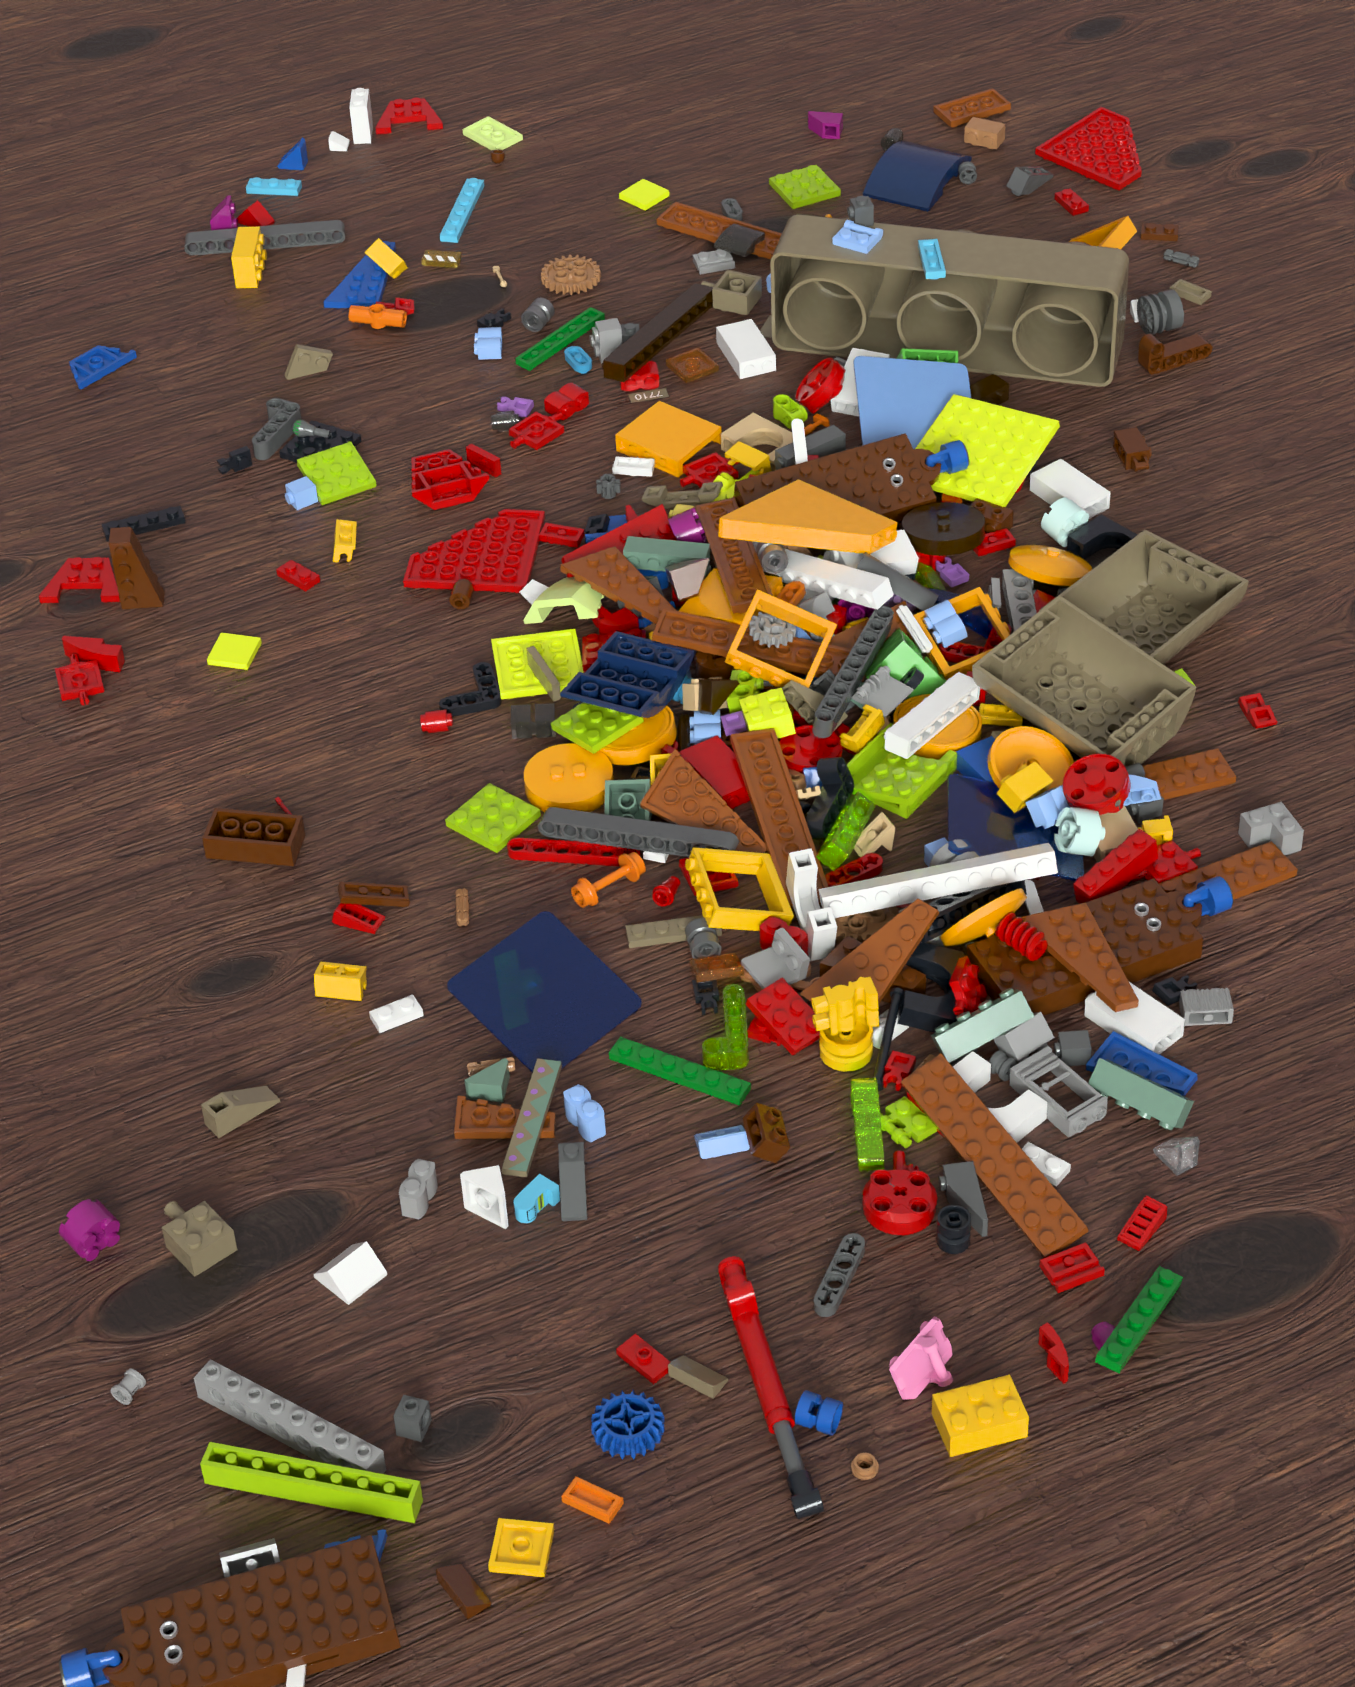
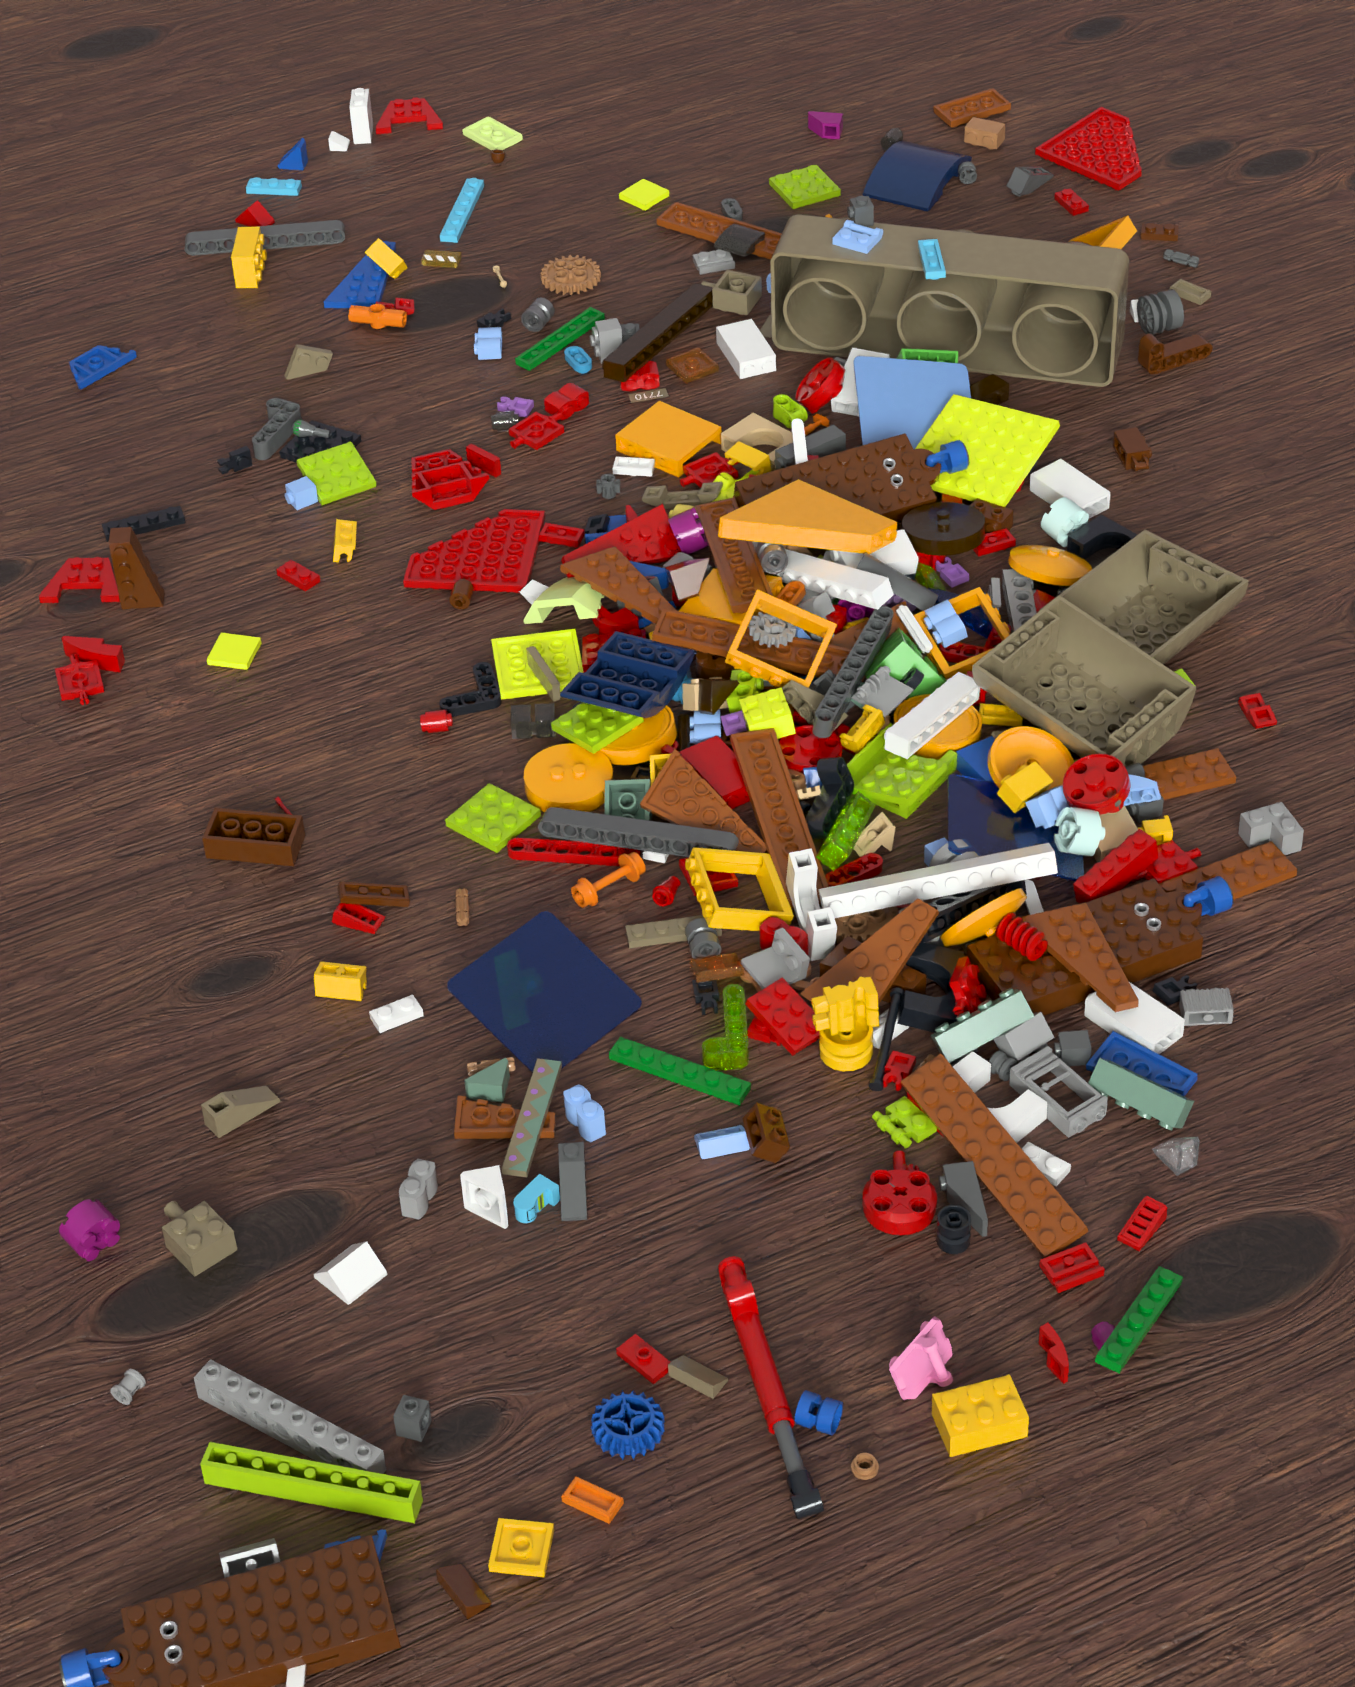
magenta slope [210,195,238,230] -> none
sand green brick [623,536,710,576] -> none
dark grey beam [814,1233,865,1317] -> none
clear neon green beam [851,1078,884,1171] -> none

